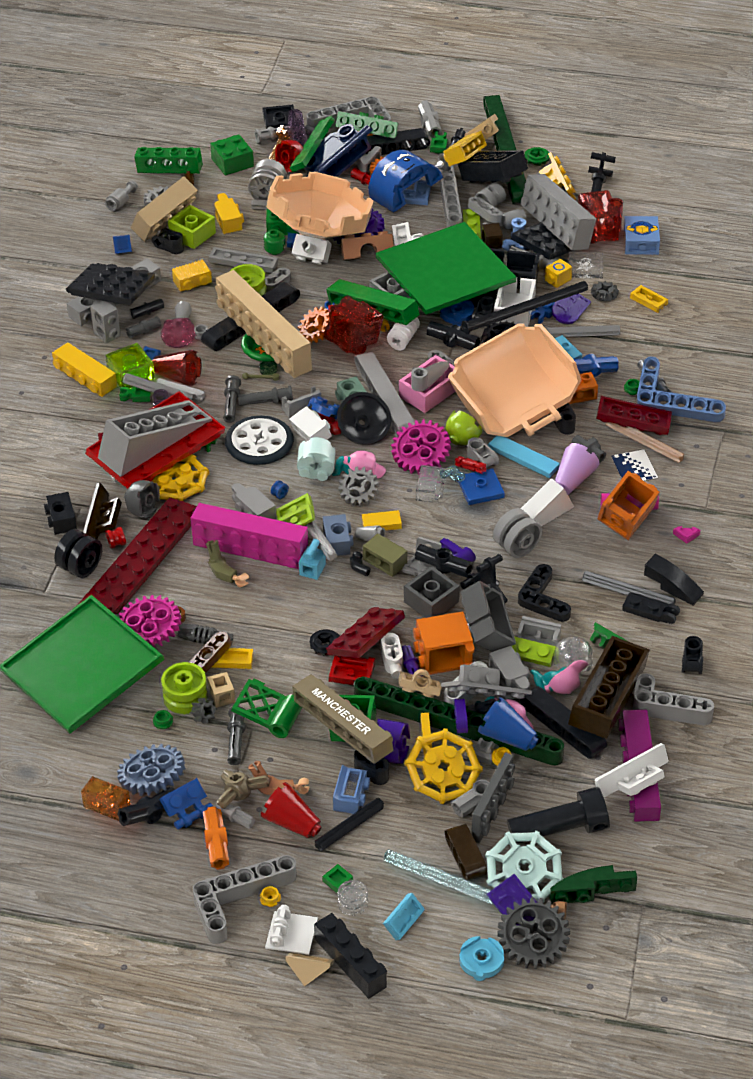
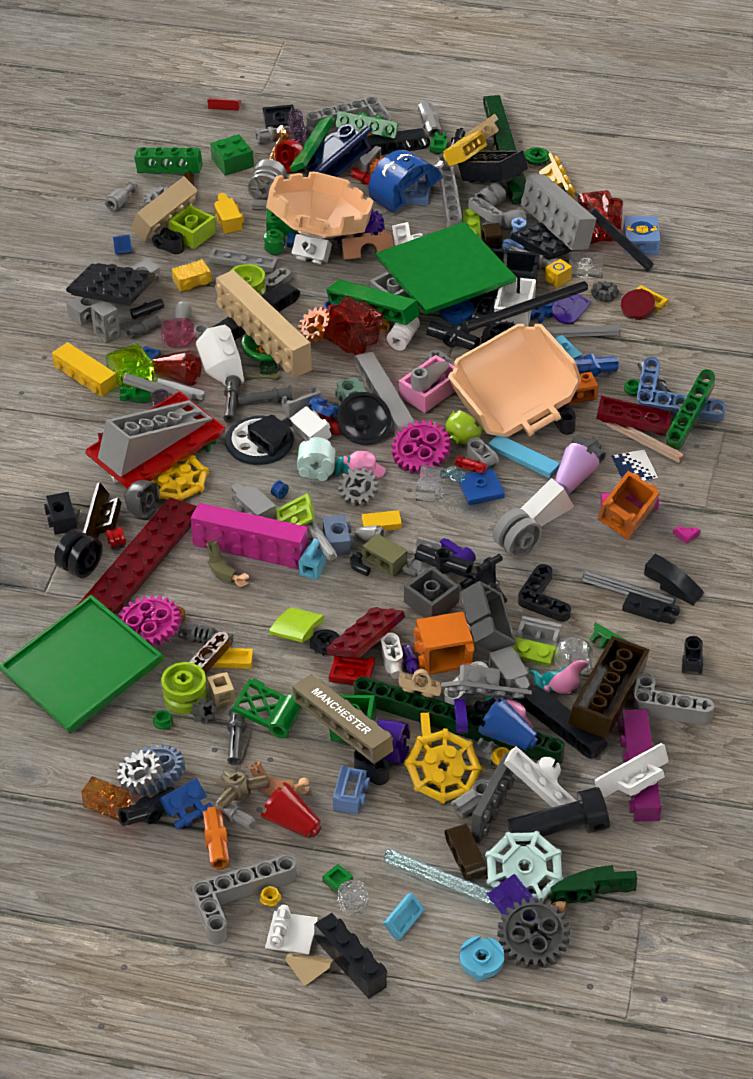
black axle [315,798,384,851] -> none
black axle [588,152,616,196] -> none
none -> light grey gear [117,750,163,793]
none -> white wedge [196,325,244,386]
none -> red slope [207,98,241,111]
none -> black torso [247,415,293,457]
none -> lime slope [269,607,324,643]
none -> white plate [503,746,576,807]
none -> black axle [589,208,654,271]
none -> dark red tile [621,289,655,320]
none -> green beam [666,369,715,450]

